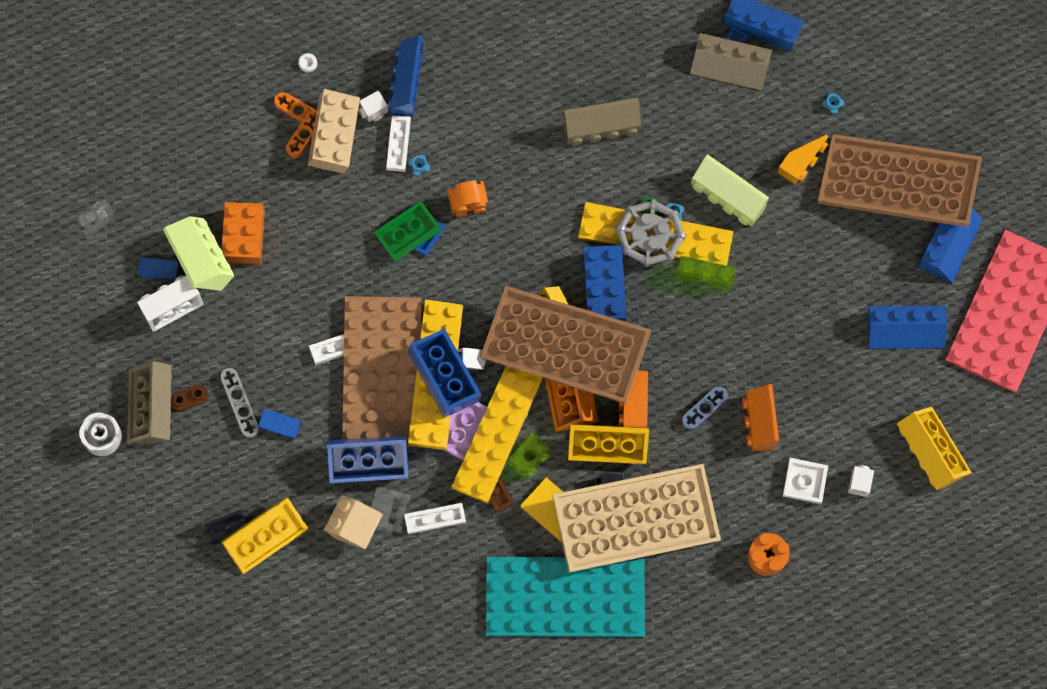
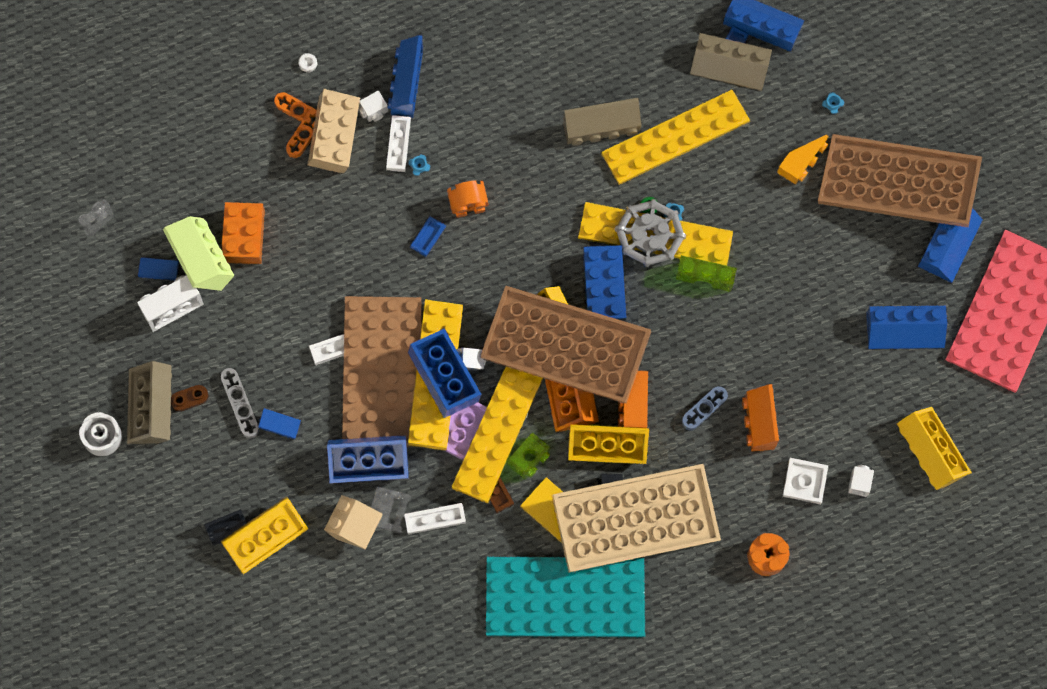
green plate [374,201,442,262] -> none
yellowish green slope [691,154,769,227] -> none
none -> yellow plate [601,90,750,185]

